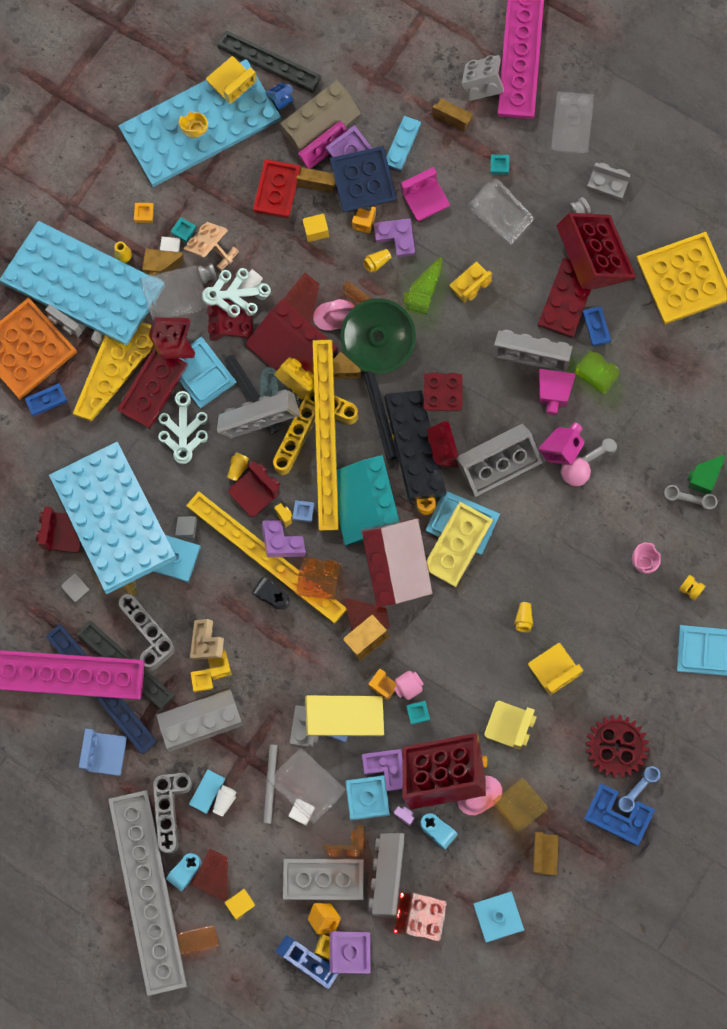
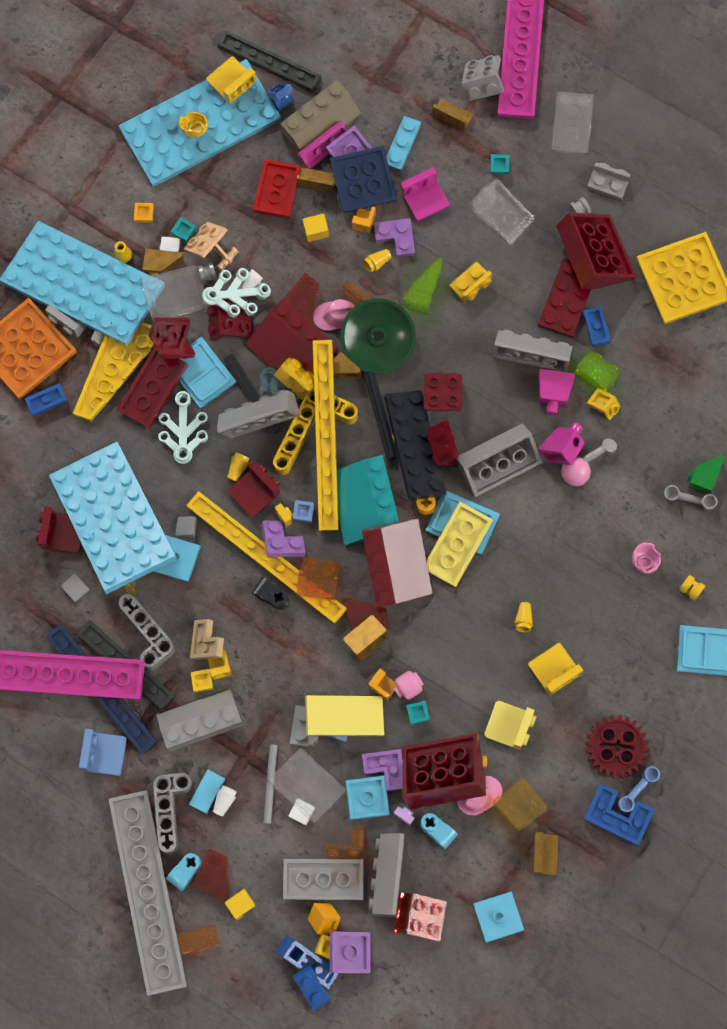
none -> blue plate [293,966,330,1011]
none -> yellow bracket [587,388,620,420]

